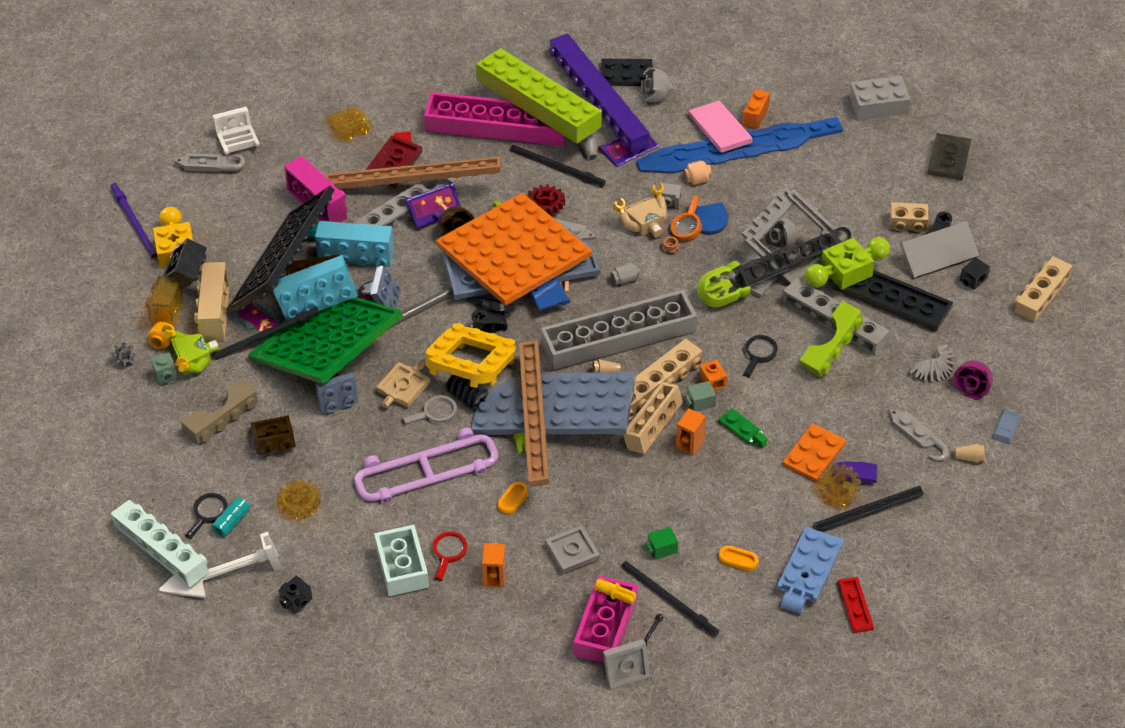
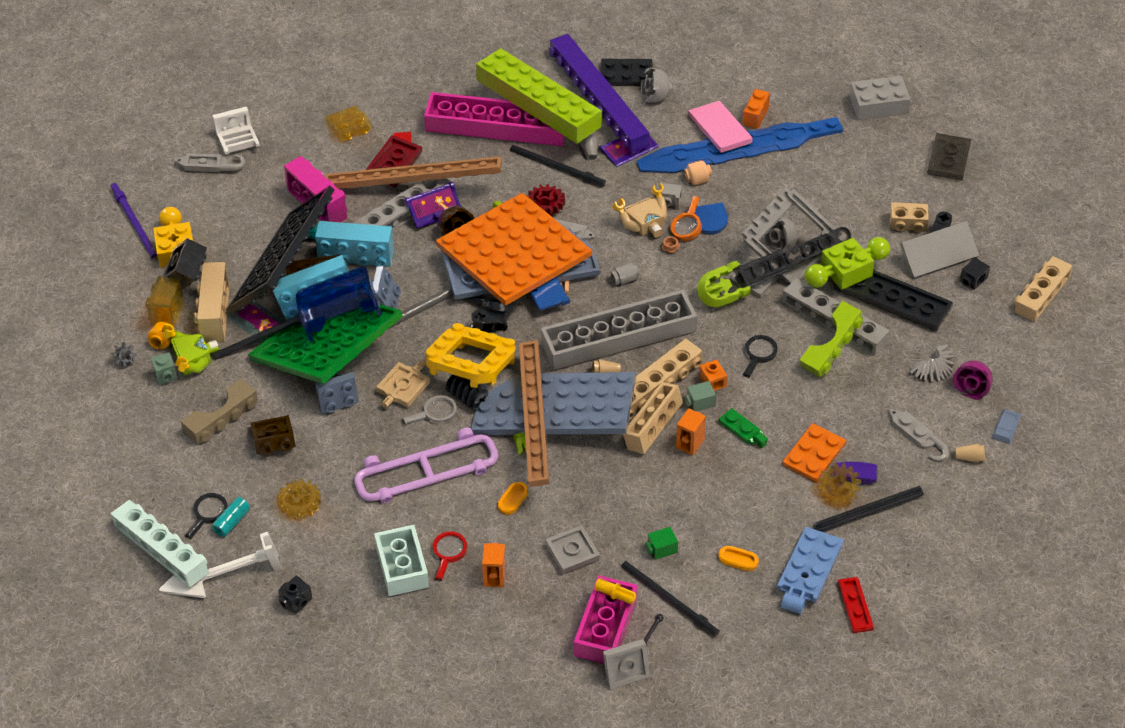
none -> clear blue windscreen [295,267,382,342]

